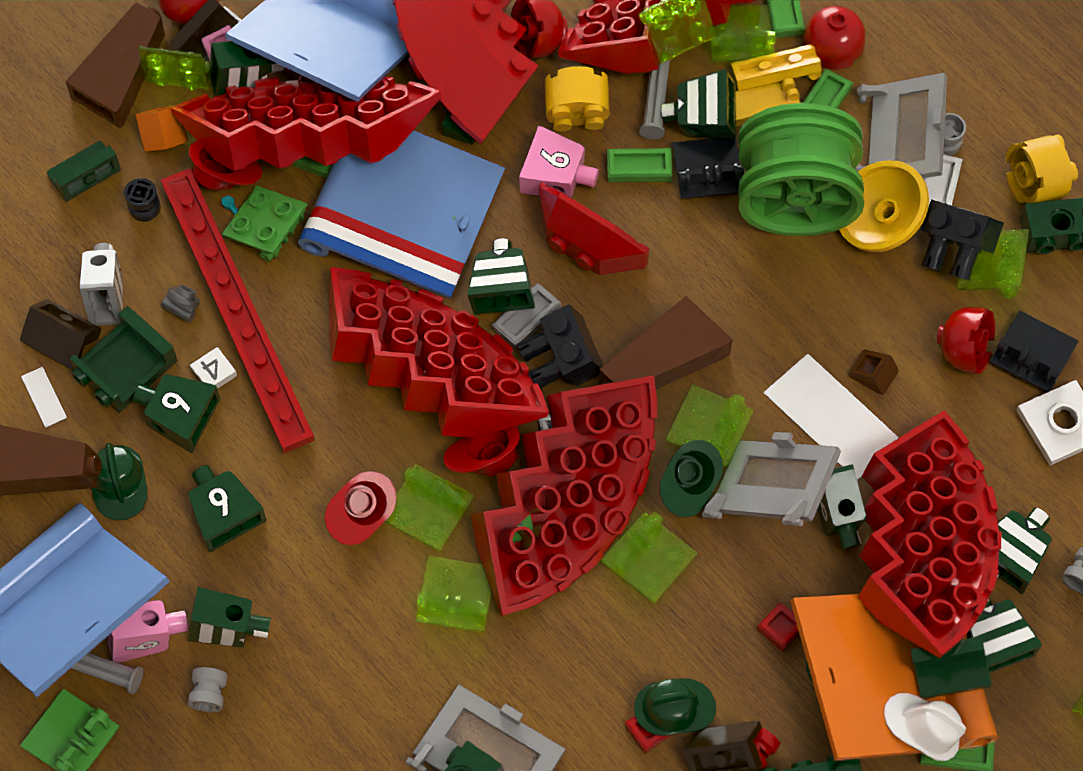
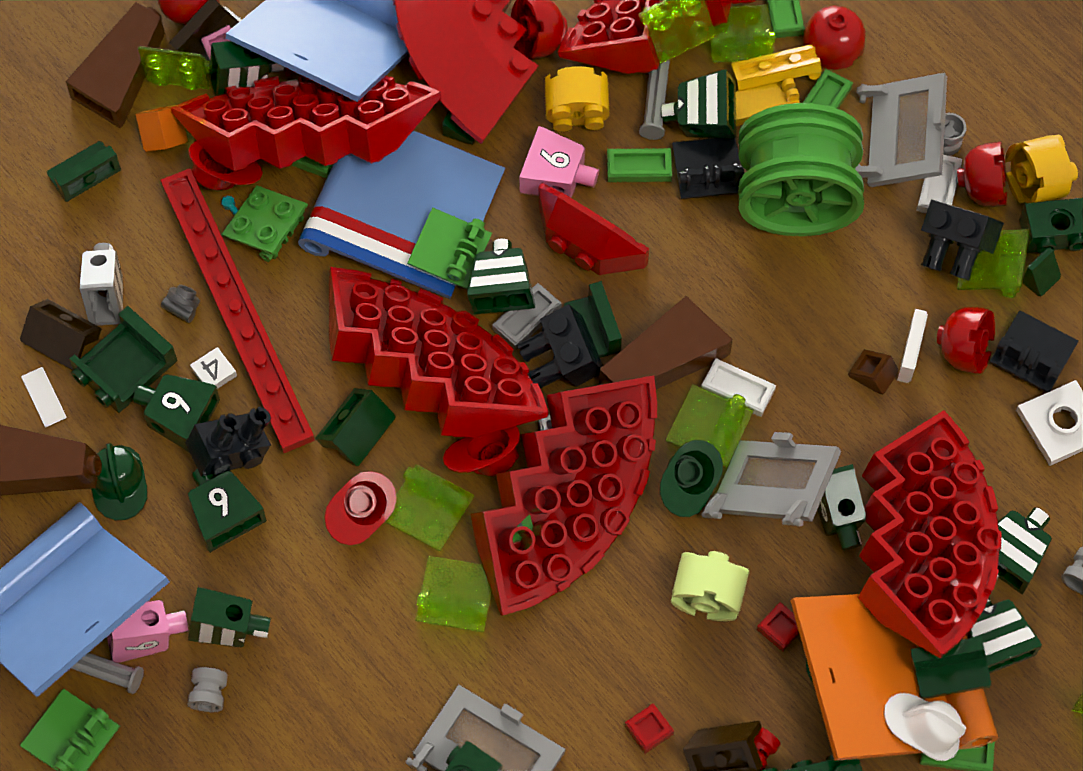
black wheel [124,178,161,222] -> none
clear neon green hinge [601,512,698,603] -> none
dark green piece [634,678,716,736] -> none
white sticker [764,354,899,480] -> none
yellow dish [839,160,929,252] -> none
none -> black brick [185,407,271,477]
none -> dark green panel [315,388,396,466]
none -> bright green hinge [407,207,492,289]
none -> dark green panel [564,281,622,358]
none -> yellowish green brick [671,551,749,621]
none -> white tile [701,358,776,417]
none -> white tile [897,309,928,383]
none -> red cylinder [957,141,1008,207]
none -> dark green slope [1022,248,1061,297]

